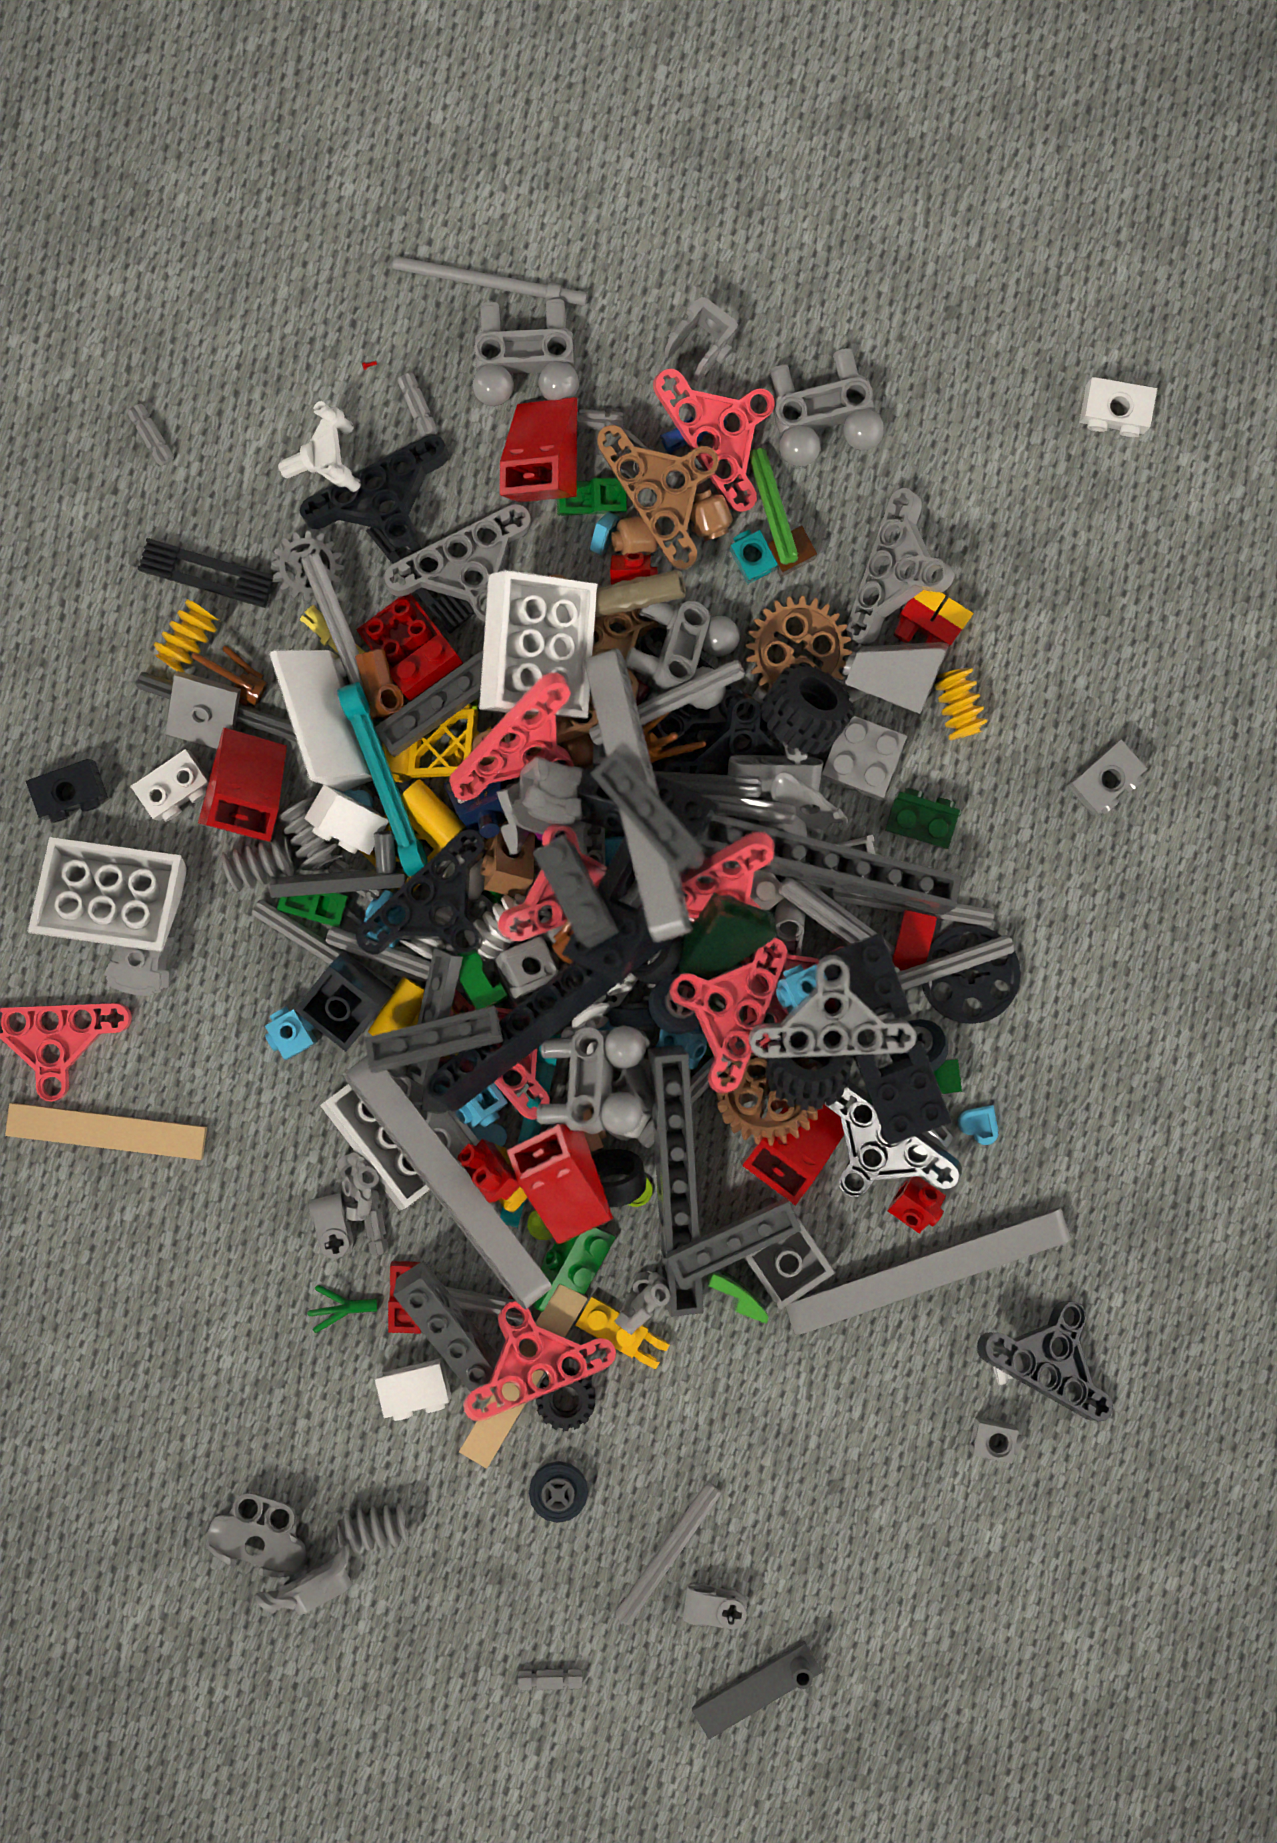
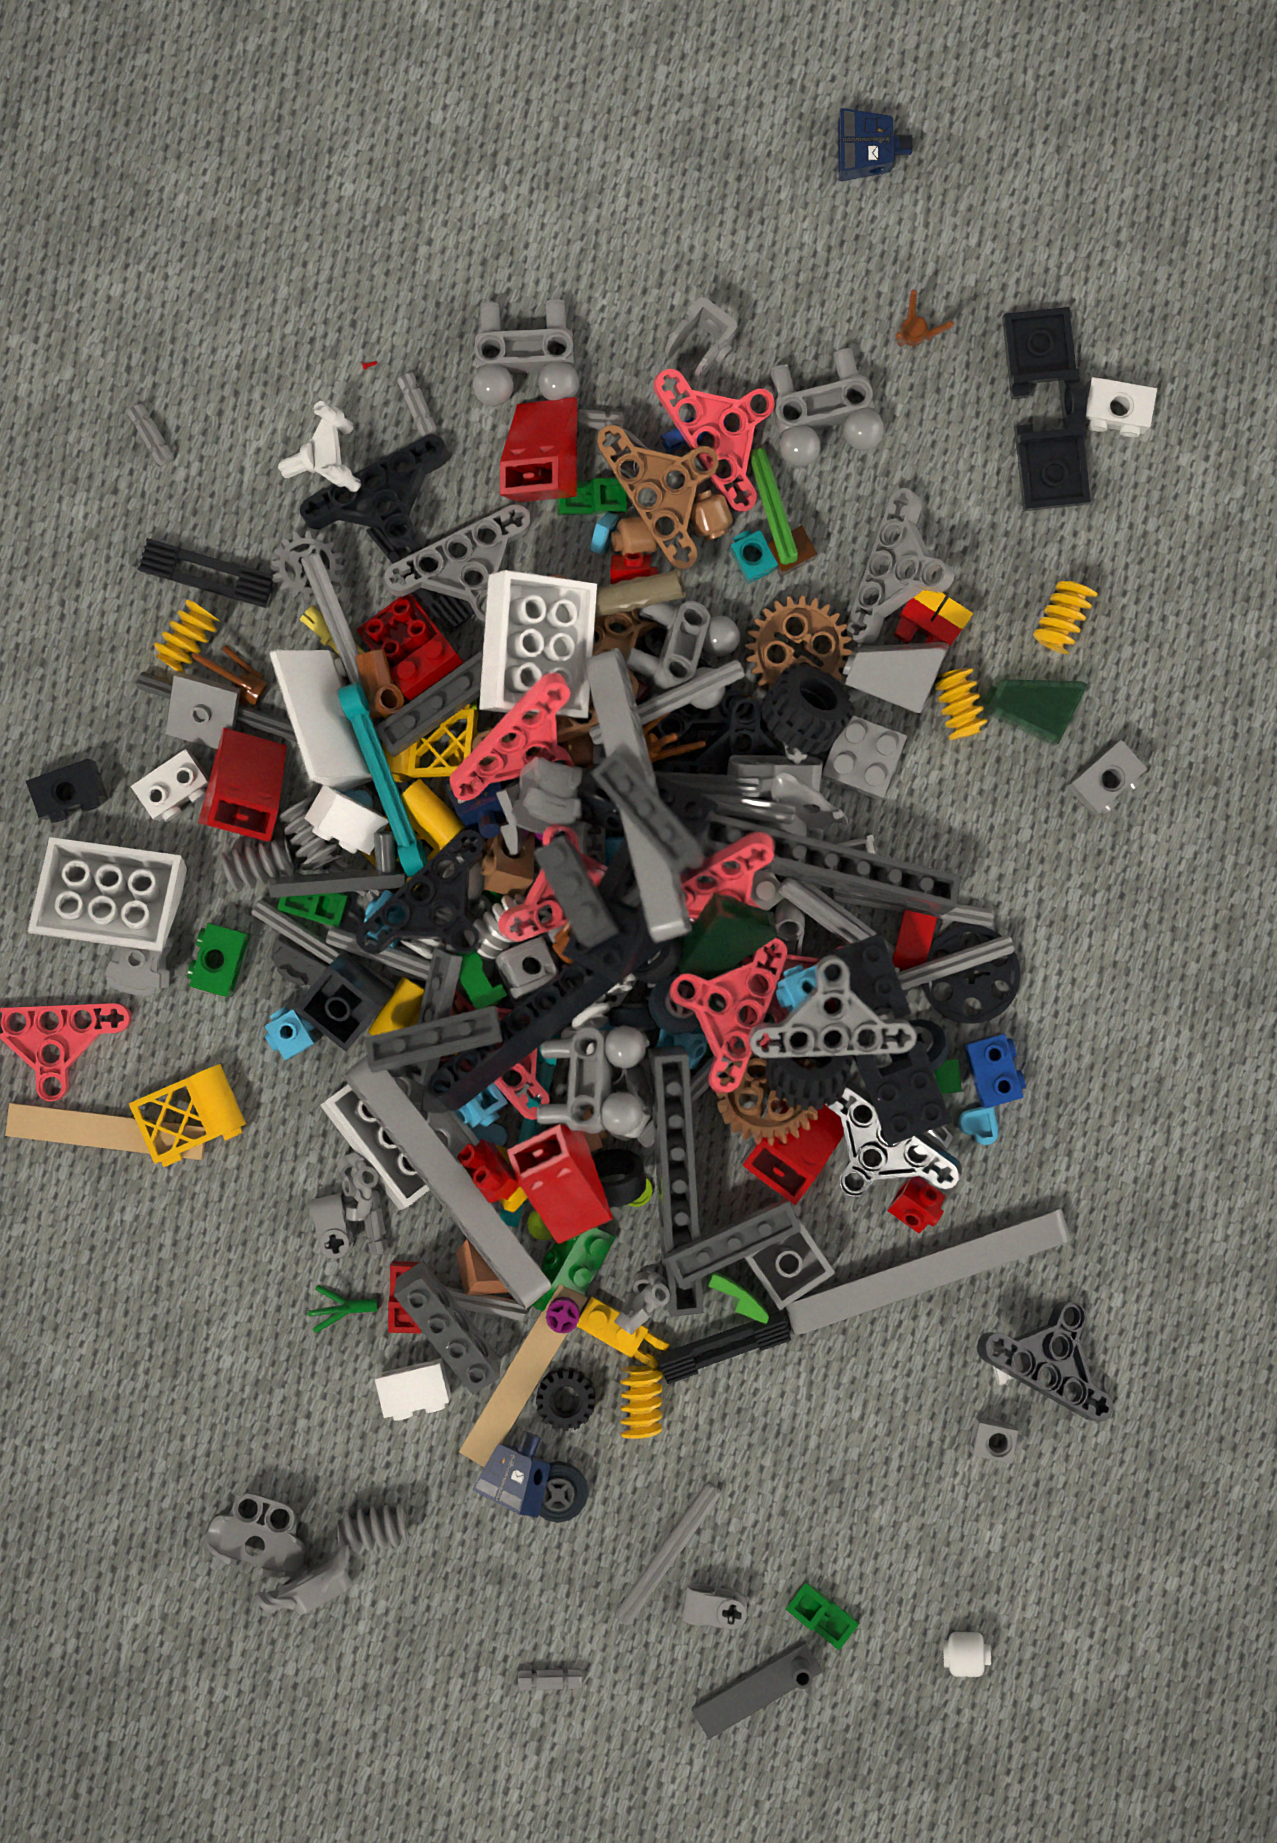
light grey bar [393,256,587,306] -> none
coral beam [464,1301,616,1421] -> none
dark green bracket [885,788,962,849] -> none
none -> yellow piece [128,1064,246,1168]
none -> green brick [187,923,250,997]
none -> dark grey tile [272,937,328,986]
none -> nougat slope [456,1238,509,1296]
none -> dark blue torso [472,1431,550,1518]
none -> magenta wheel [546,1296,580,1334]
none -> yellow piece [620,1365,662,1439]
none -> black container [657,1311,791,1384]
none -> green slope [785,1582,860,1651]
none -> dark blue torso [838,108,913,181]
none -> dark orange plant [895,289,954,346]
none -> white head [943,1632,991,1677]
none -> blue brick [963,1033,1026,1109]
none -> clear green slope [982,679,1088,746]
none -> black plate [1002,307,1091,511]
none -> yellow piece [1033,581,1098,655]

